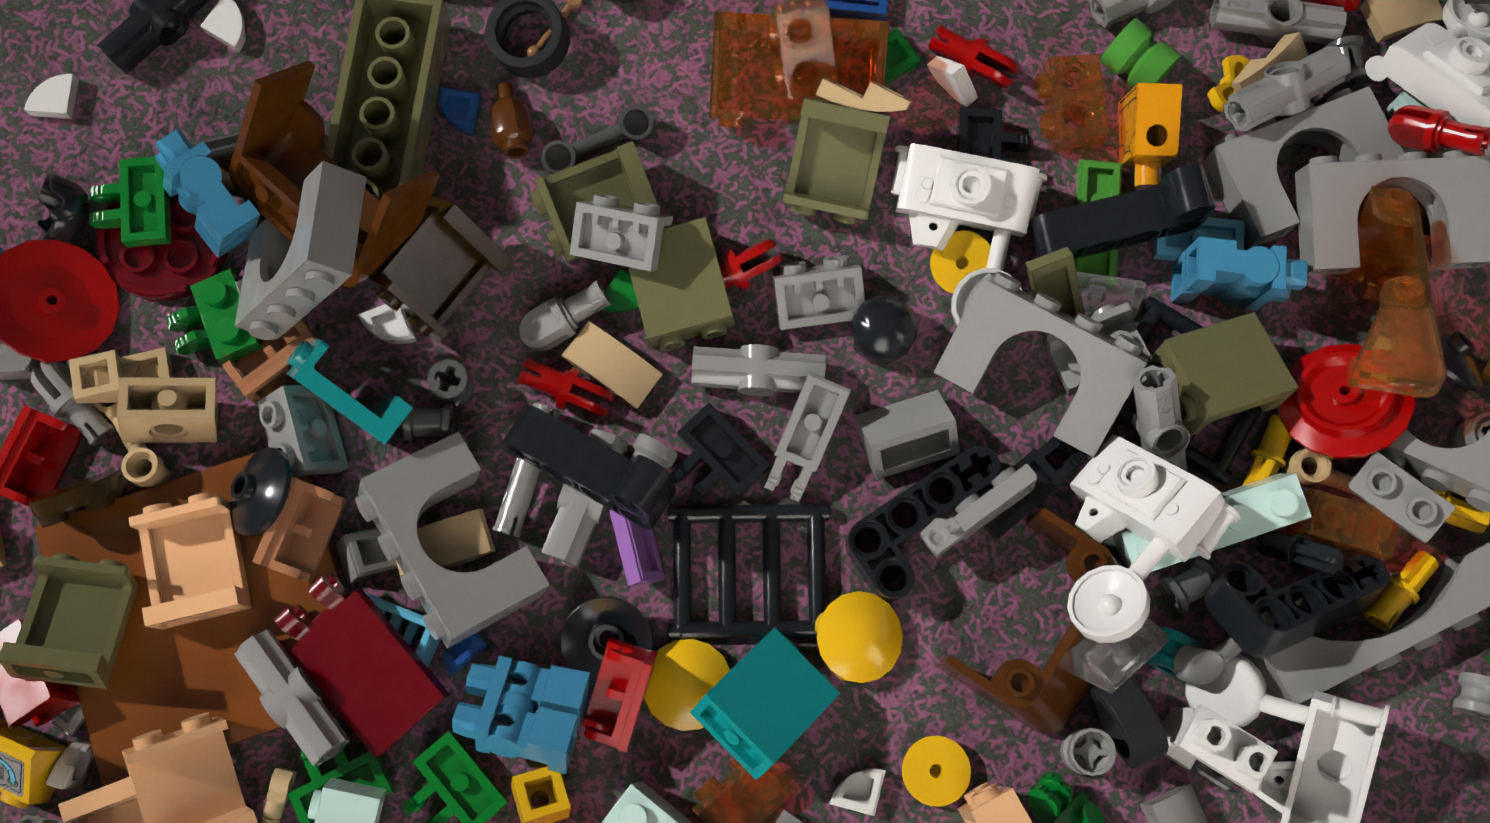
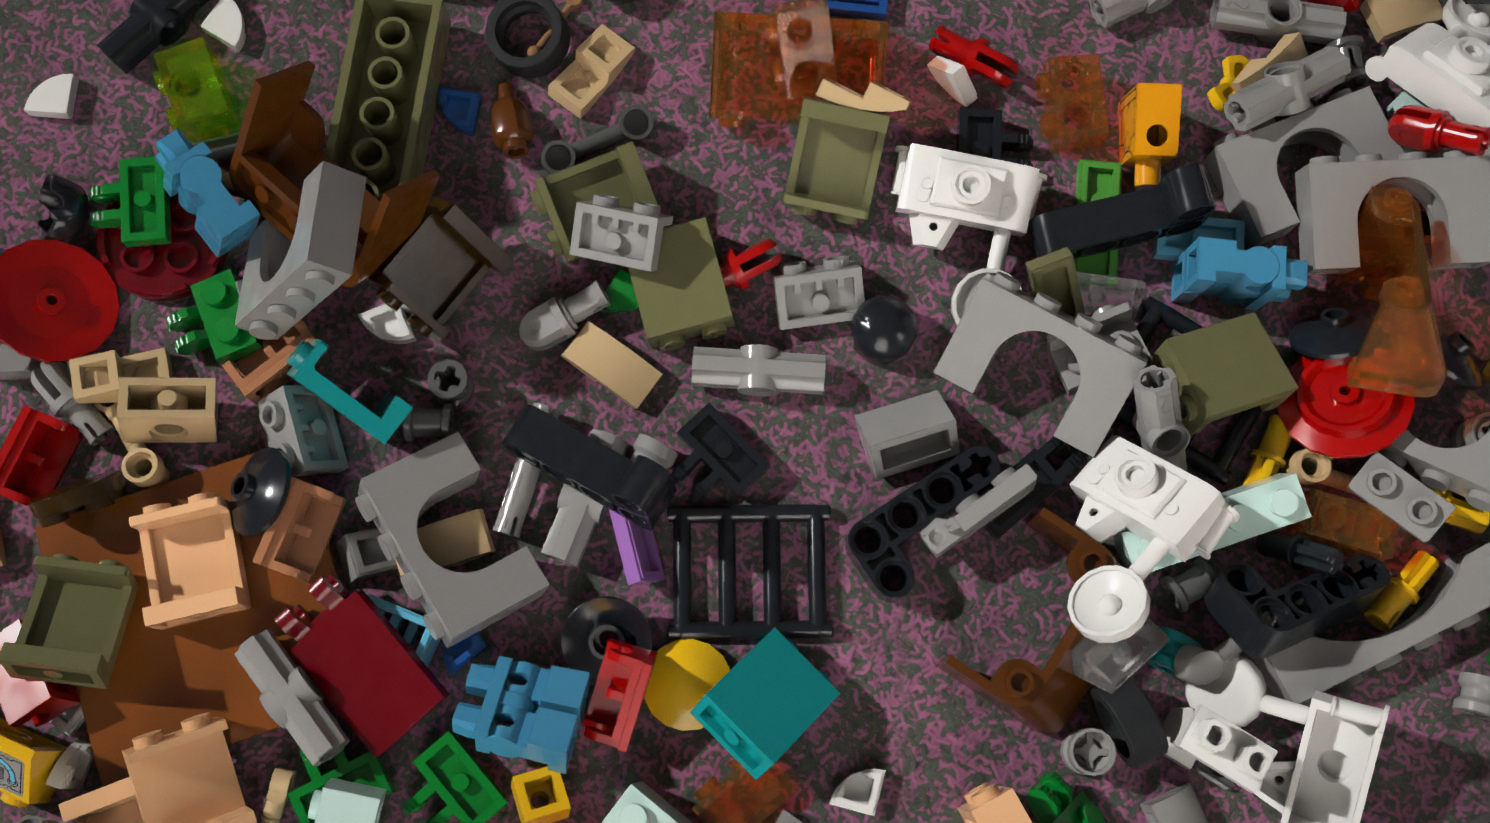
red arm [518,357,615,418] -> none
light grey hinge [764,372,851,502] -> none
yellow dish [815,591,903,683] -> none
green tile [878,27,921,86] -> none
yellow piece [902,736,971,807] -> none
yellow piece [930,230,991,294] -> none
bright green wheel [1100,18,1182,89] -> none
none -> clear neon green brick [153,37,241,143]
none -> tan slope [548,24,635,119]
none -> black dish [1289,308,1383,359]

